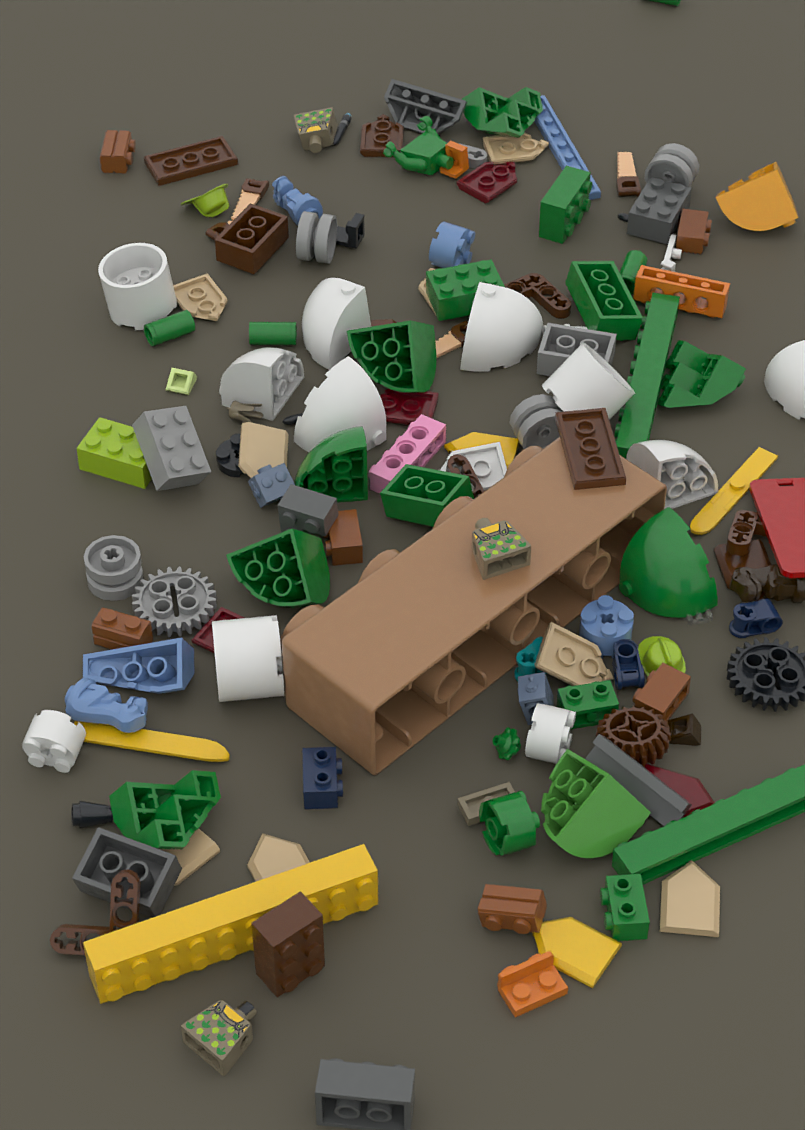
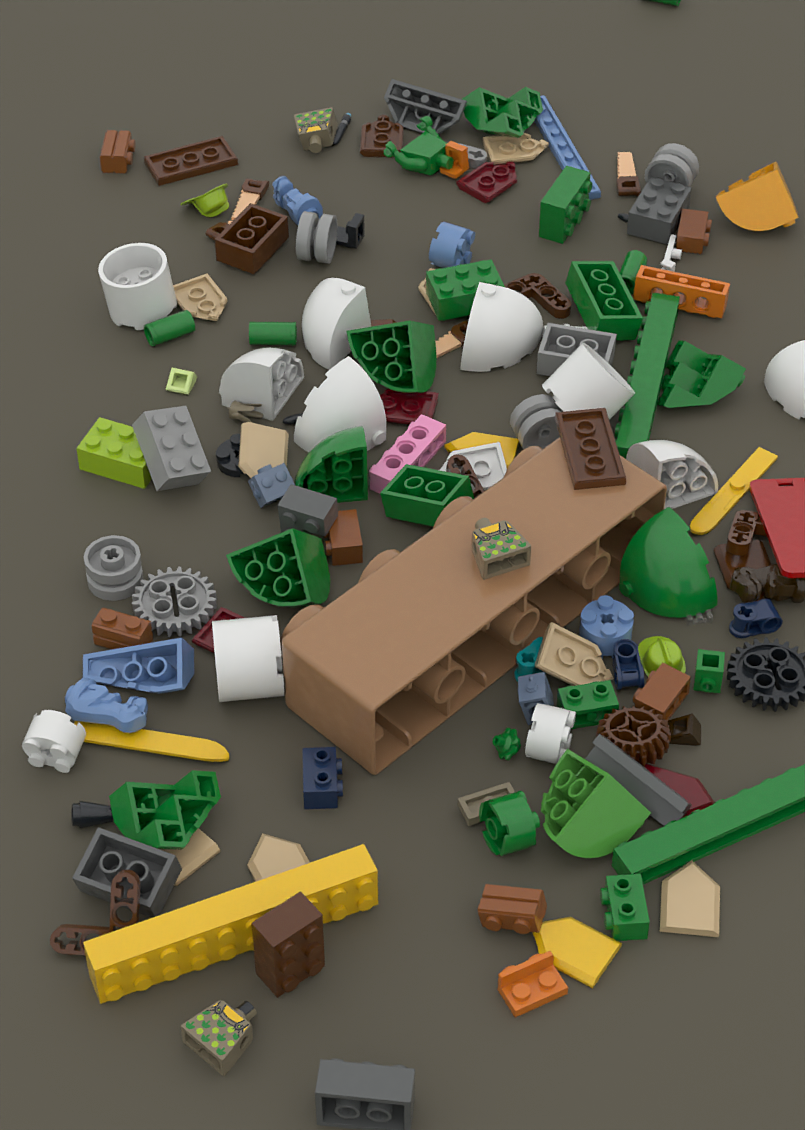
none -> green brick [693,649,725,693]

